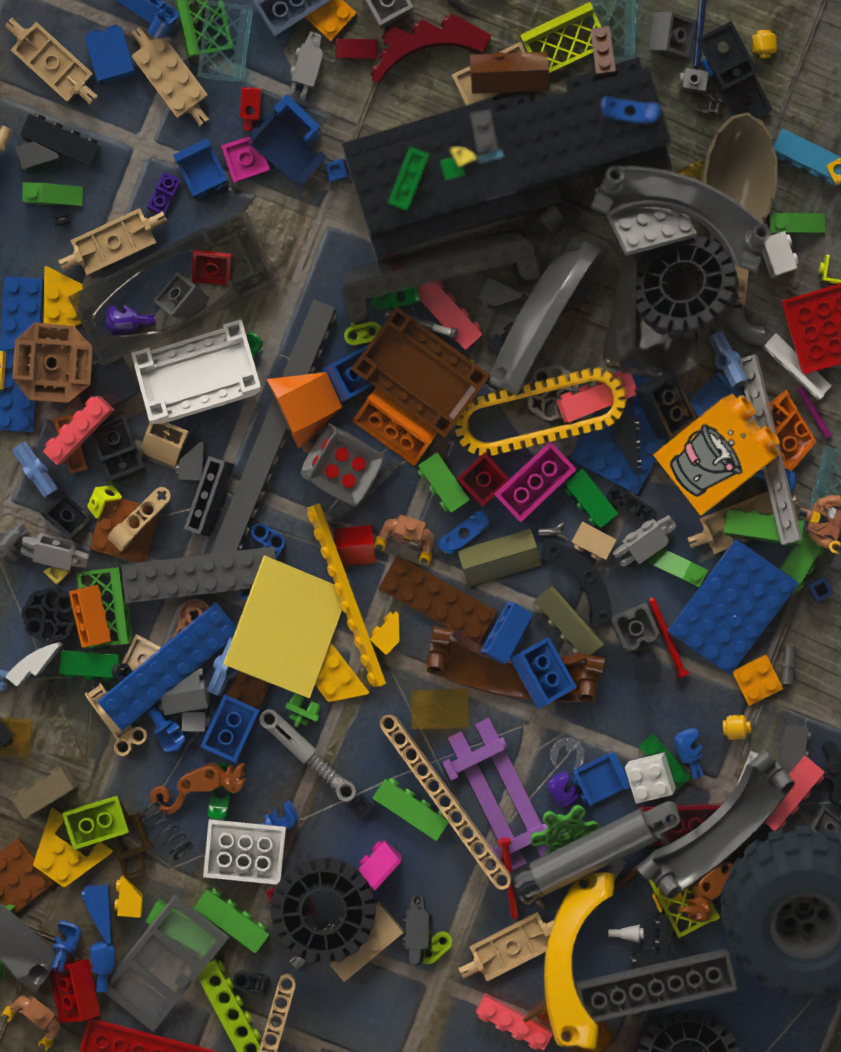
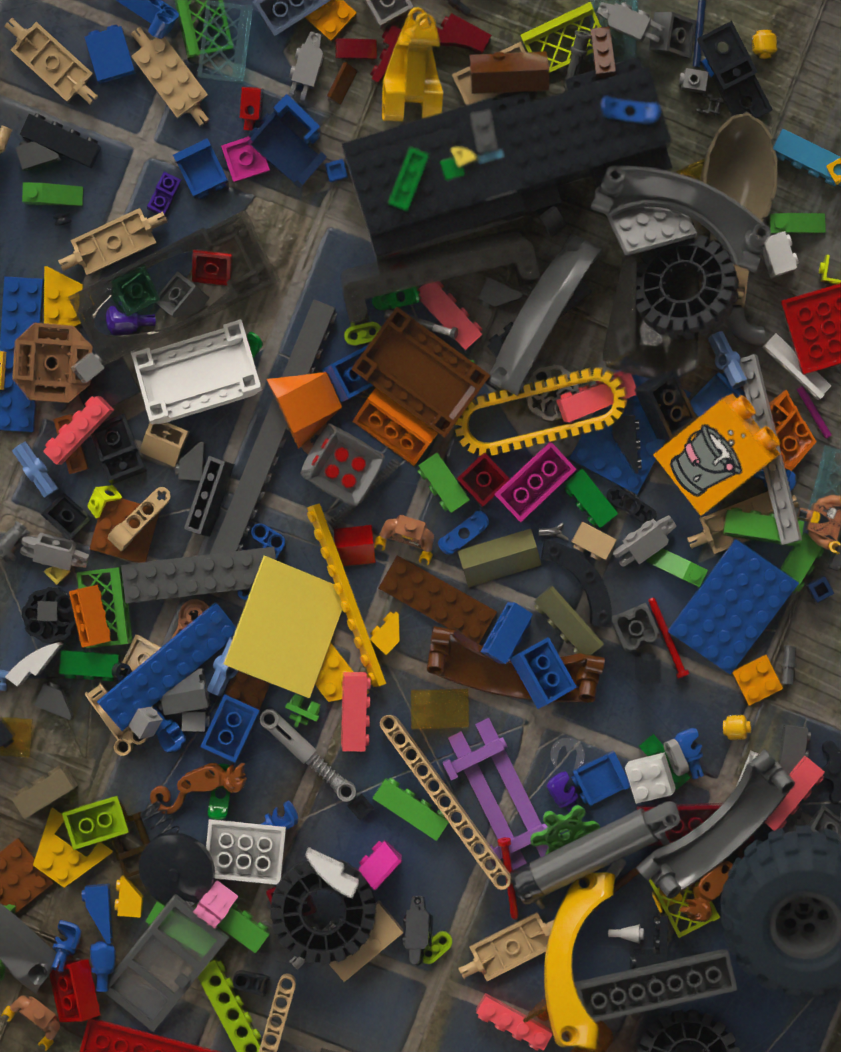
none -> dark grey slope [35,681,74,720]
none -> dark grey tile [37,601,58,621]
none -> light grey brick [71,353,104,383]
none -> clear green slope [111,265,160,316]
none -> light grey brick [129,707,163,739]
none -> black dish [139,833,215,906]
none -> bright pink piece [193,880,238,929]
none -> white slope [306,847,358,898]
none -> reddish brown slope [327,62,357,104]
none -> coral brick [341,672,371,751]
none -> yellow piece [382,7,443,121]
none -> dark grey pin [563,31,592,88]
none -> light grey hinge [597,2,665,43]
none -> light grey beam [664,739,689,776]

